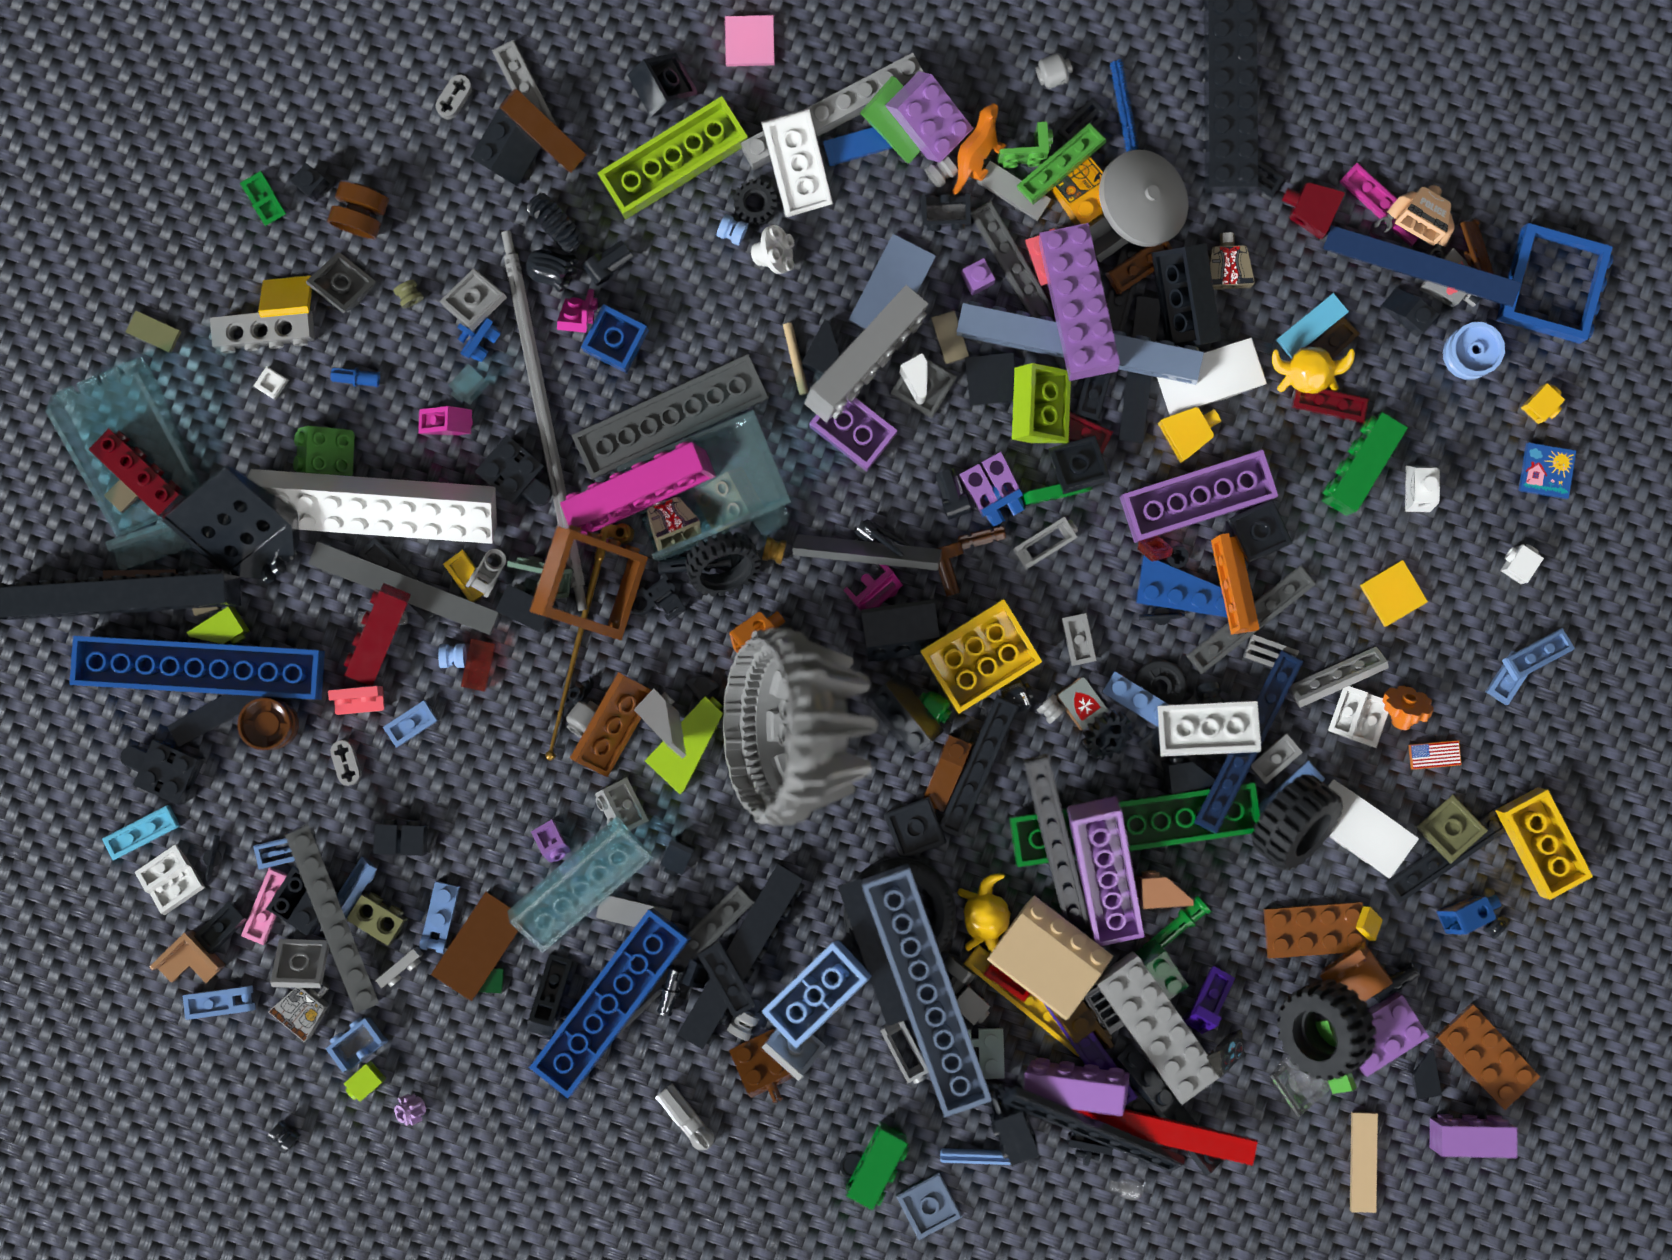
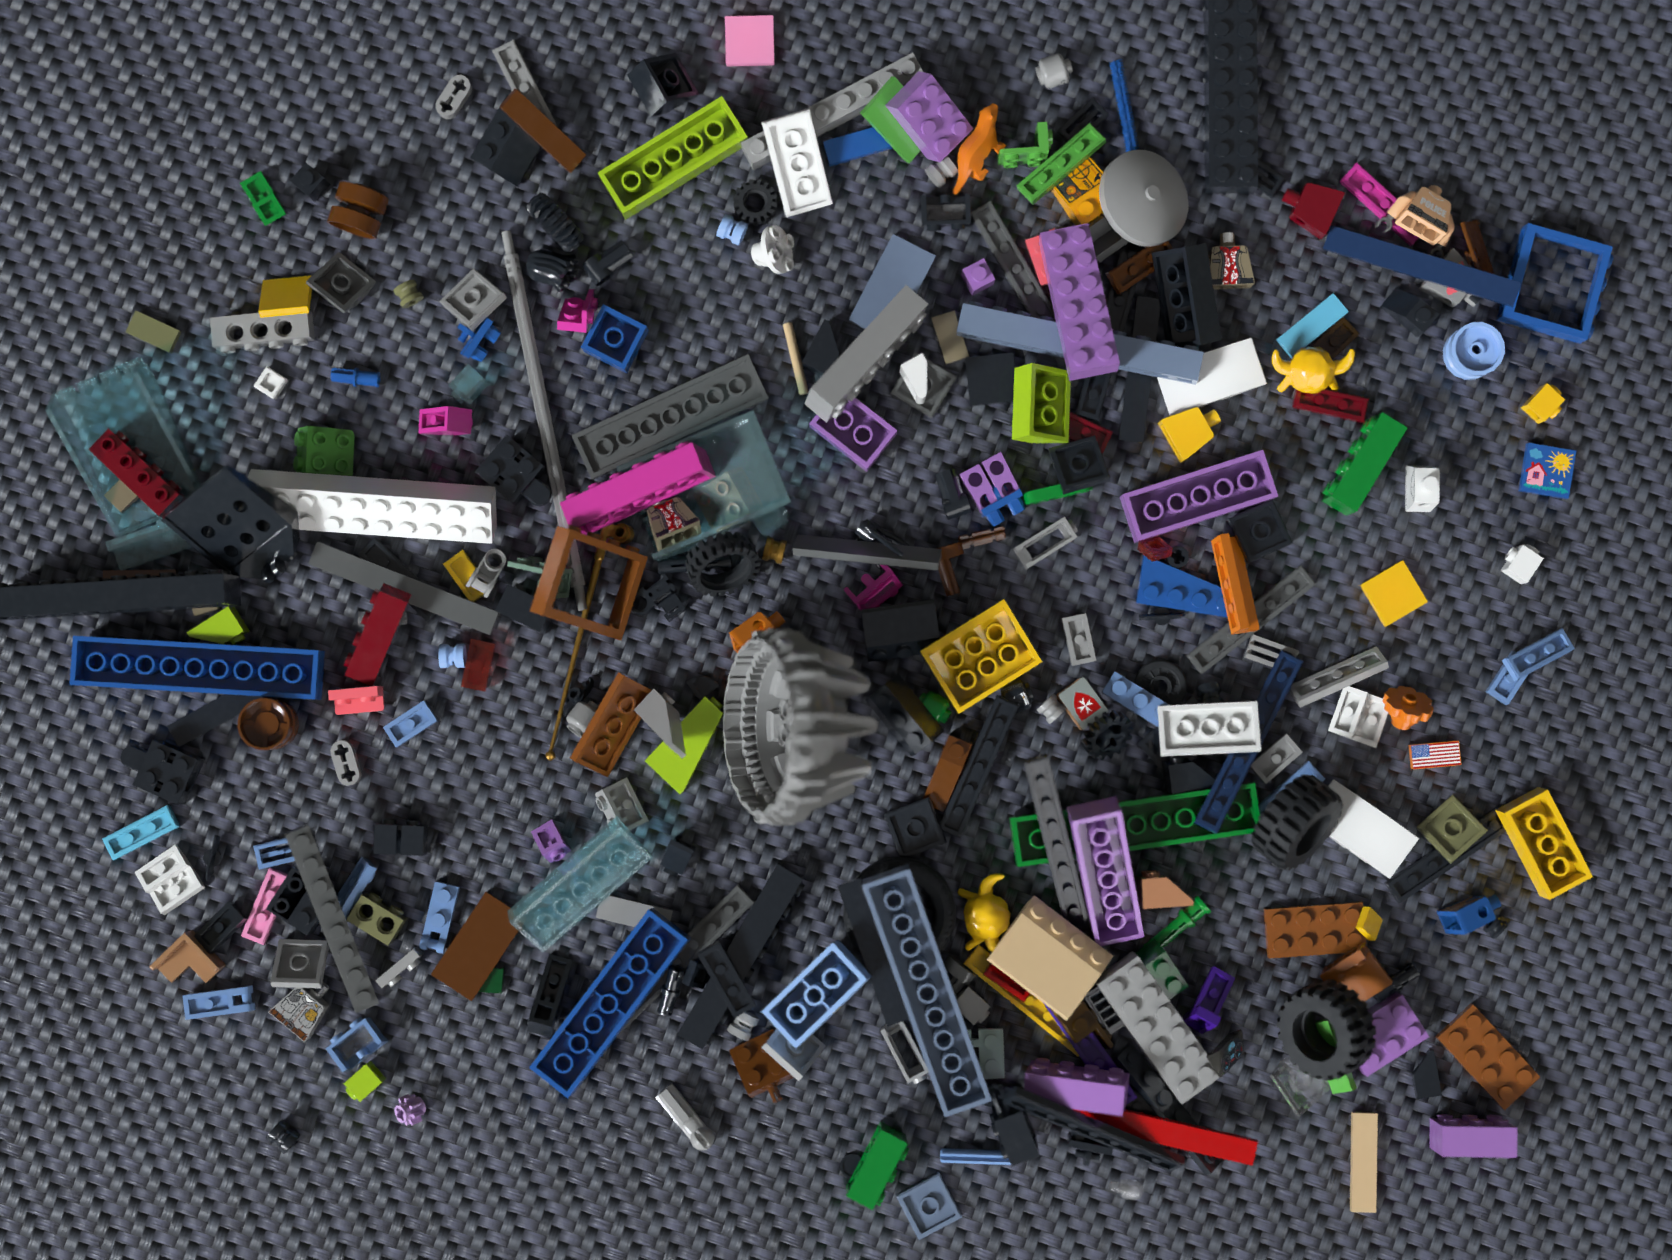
light grey tile [977,161,1051,221] -> none

